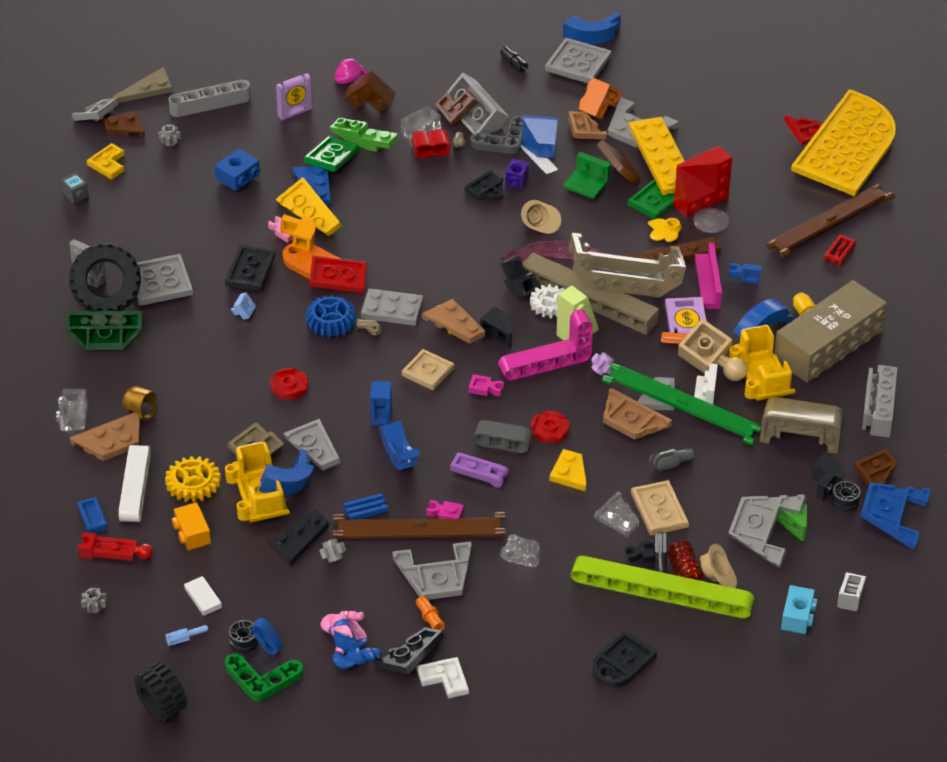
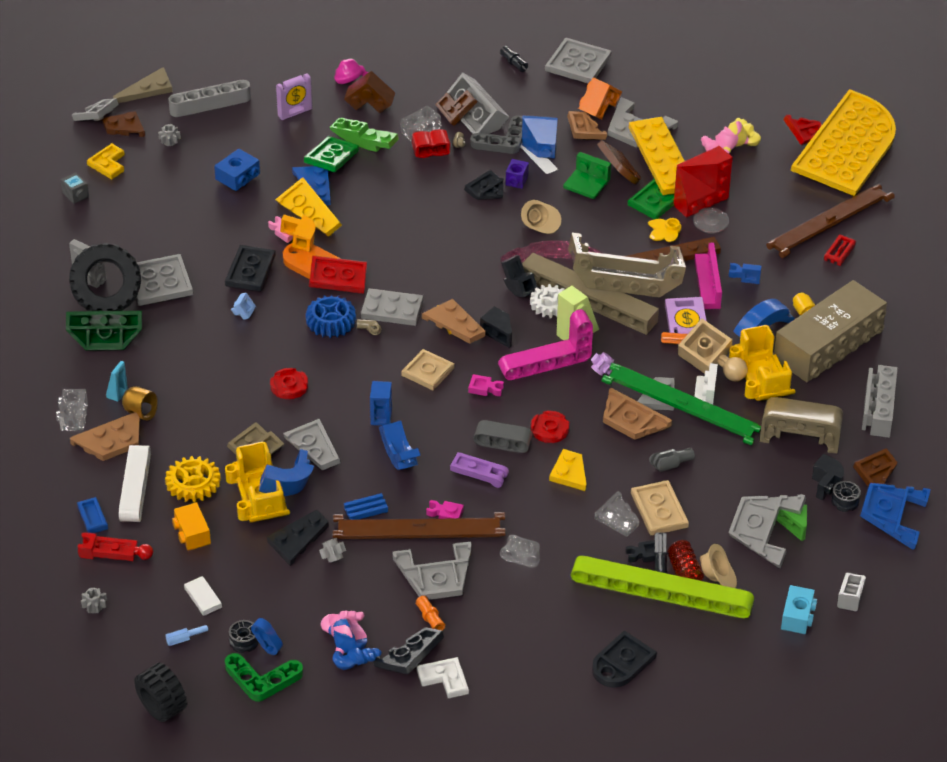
blue arch [563,12,621,44] -> none
none -> medium azure slope [106,361,128,401]
none -> hair [701,118,761,153]

